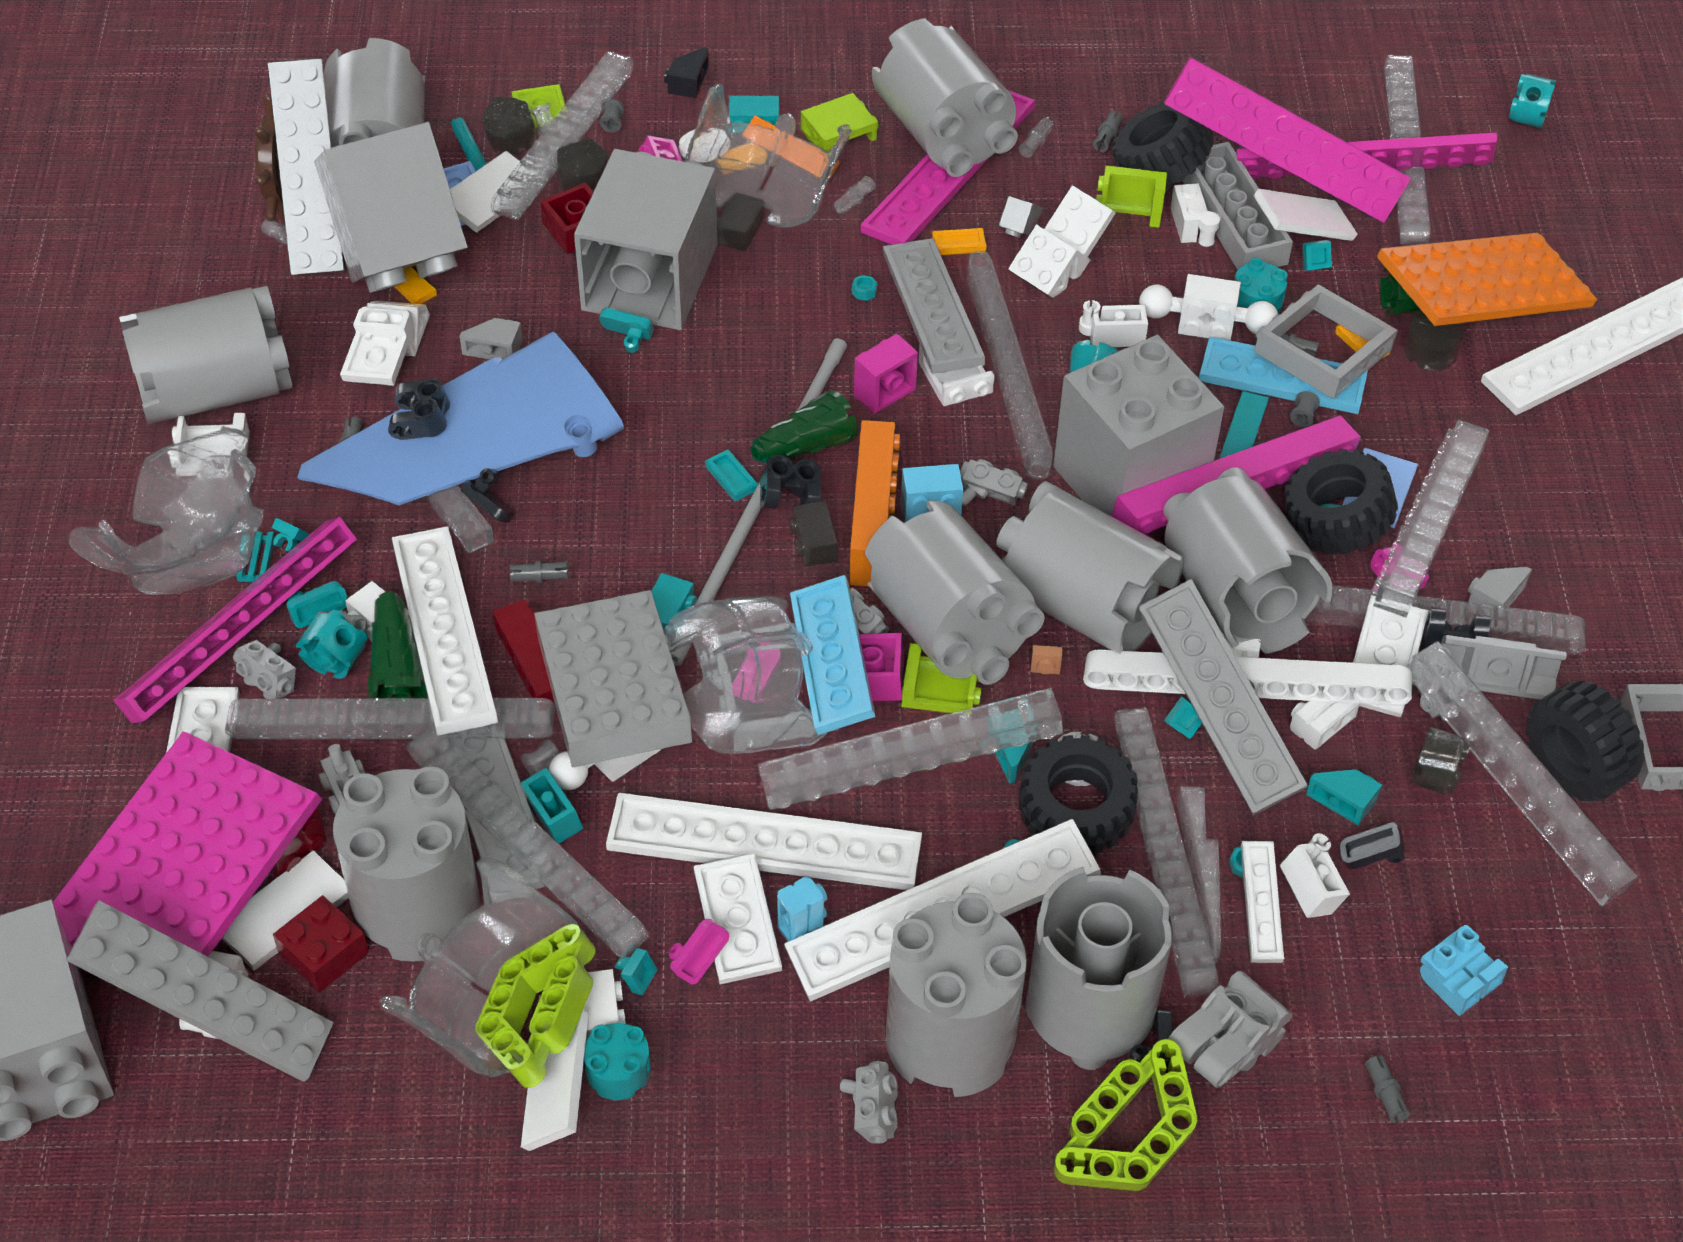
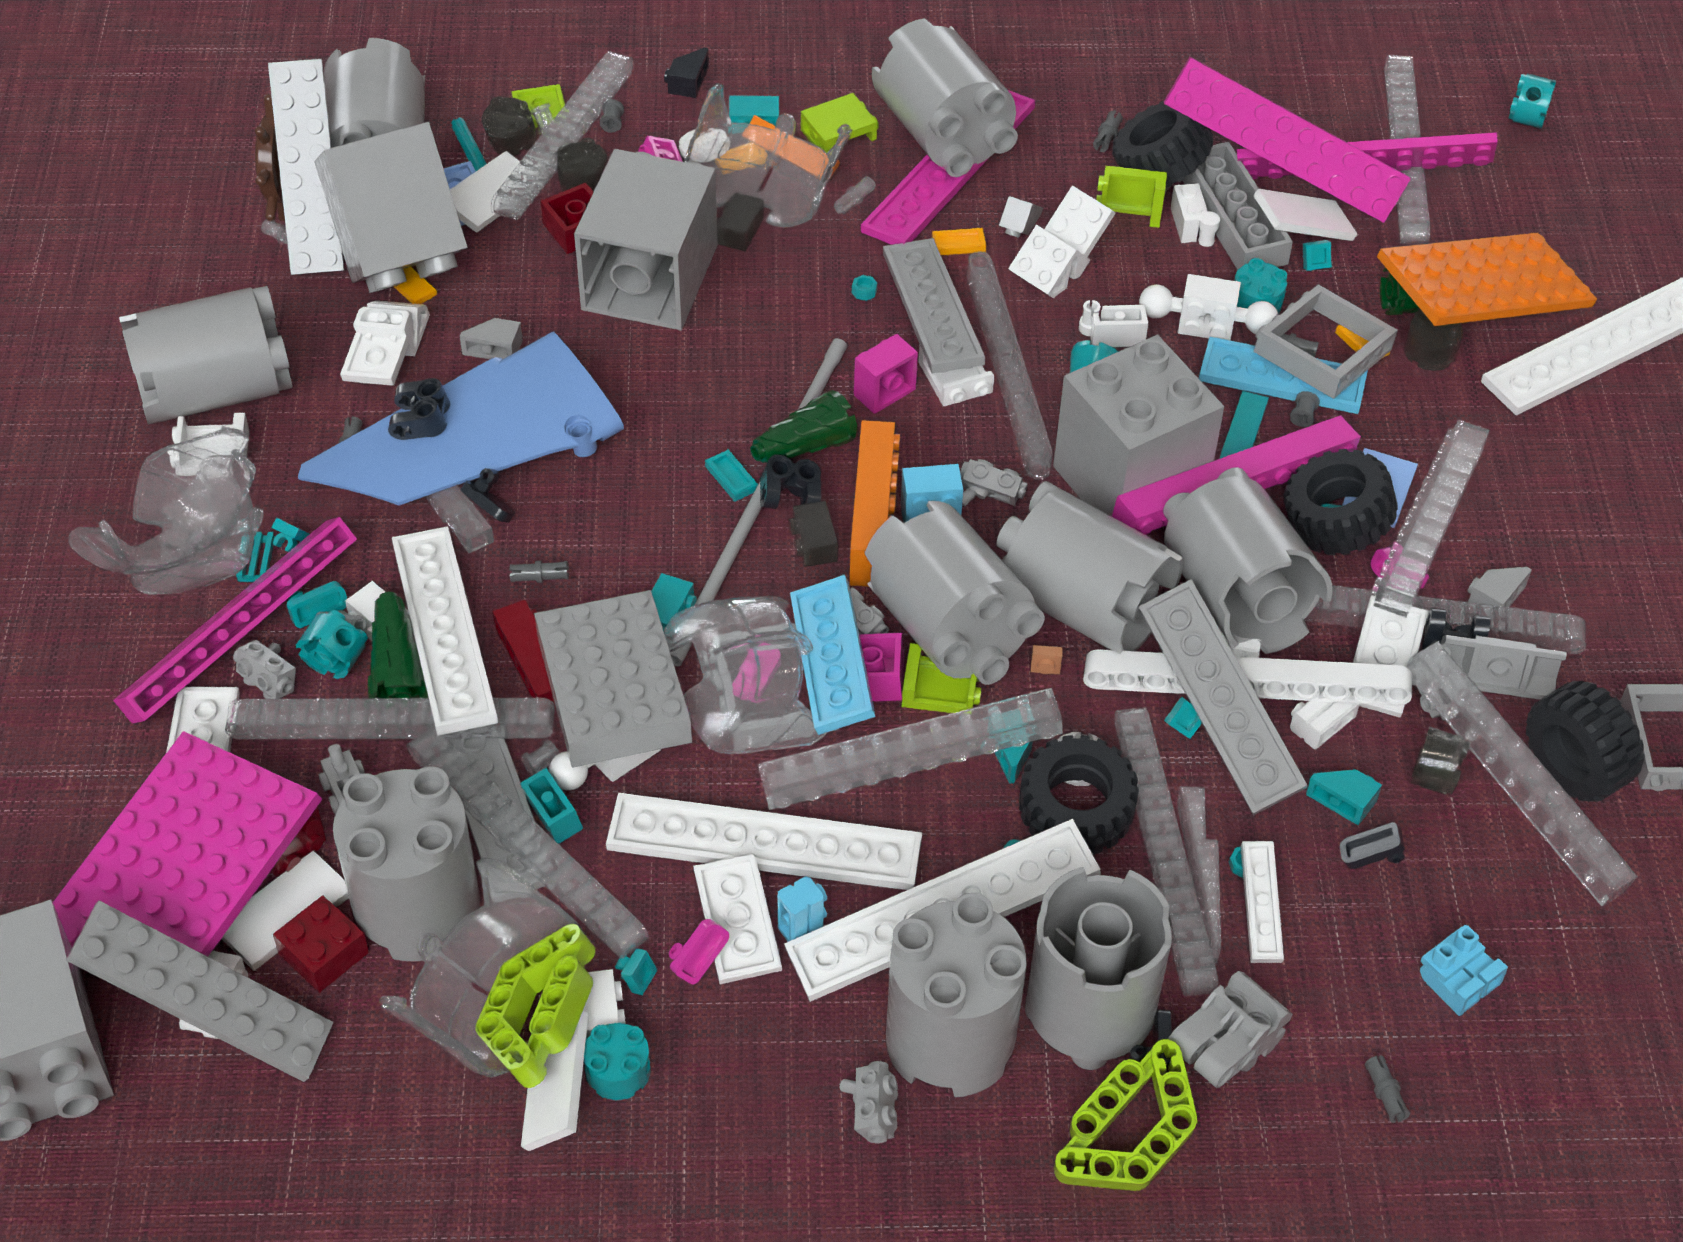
teal piece [599,308,654,353] -> none
clear axle [1019,117,1054,158] -> none
white hinge [1280,833,1350,918] -> none

